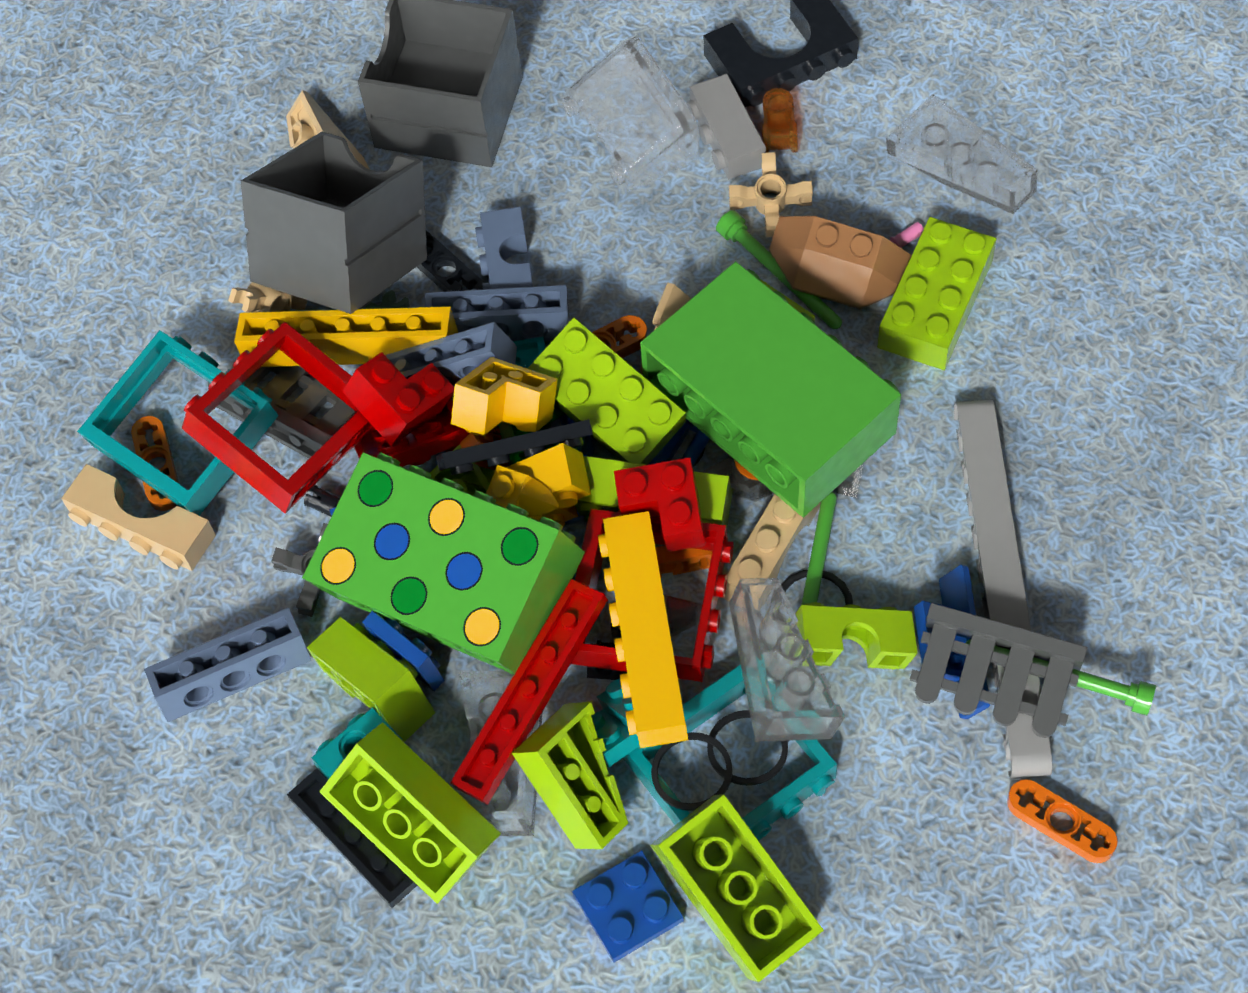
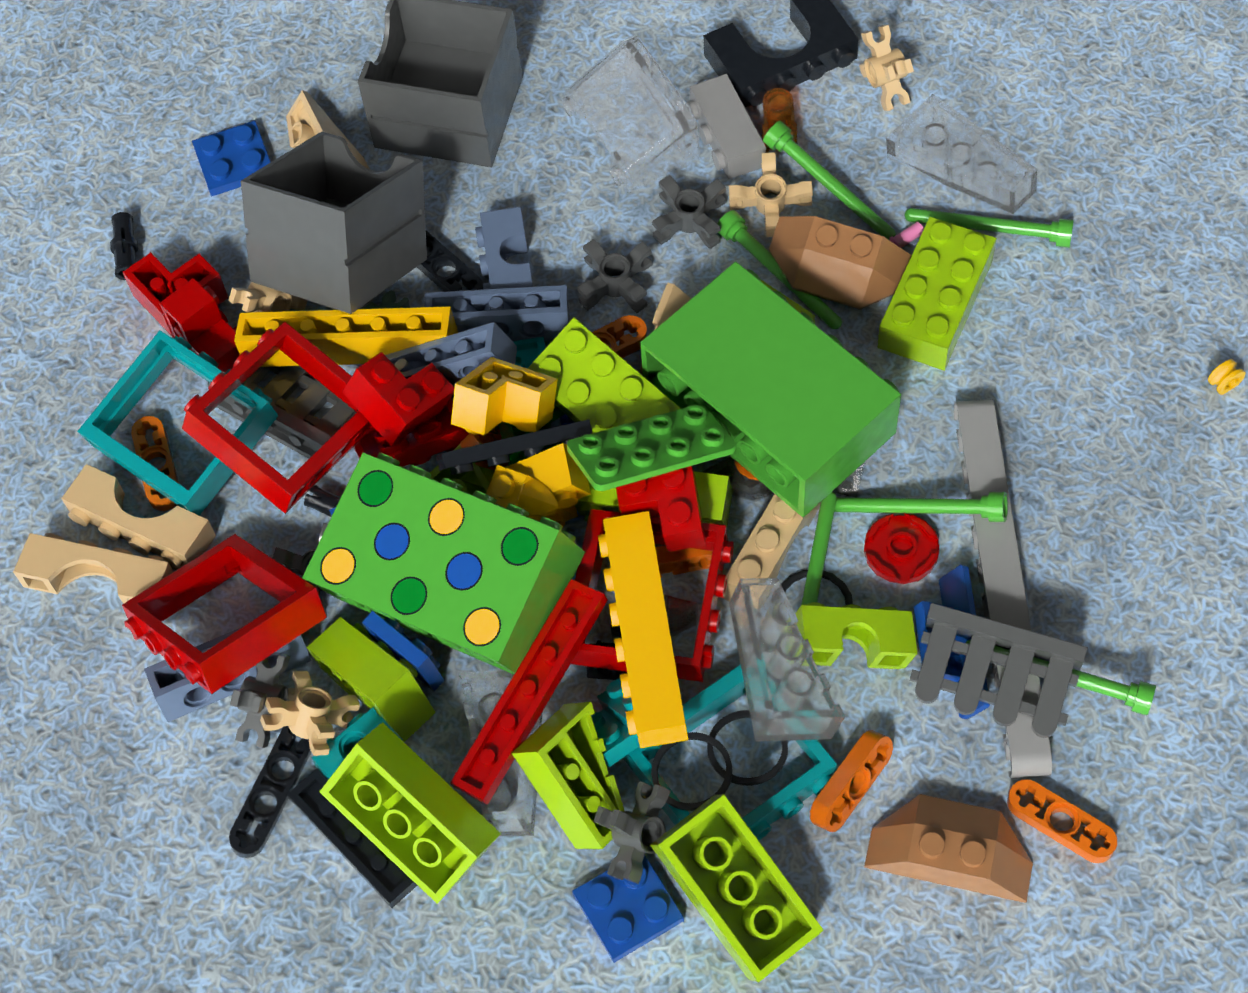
none -> tan arch [13,533,173,604]
none -> black pin [110,212,138,280]
none -> red window [122,534,327,694]
none -> red brick [123,252,229,337]
none -> red brick [159,278,240,373]
none -> blue plate [192,121,271,197]
none -> black beam [229,726,311,858]
none -> dark grey pin [230,654,290,748]
none -> tan pin [260,671,360,756]
none -> bright green bracket [567,404,736,491]
none -> dark grey pin [577,239,652,313]
none -> dark grey pin [593,782,670,884]
none -> dark grey pin [652,175,726,249]
none -> bright green piece [763,120,896,240]
none -> orange beam [810,730,893,832]
none -> bright green piece [834,492,1008,522]
none -> tan pin [859,25,914,111]
none -> red tile [864,513,939,584]
none -> medium nougat wedge [864,794,1033,903]
none -> bright green piece [904,208,1074,248]
none -> yellow bush [1208,359,1246,395]

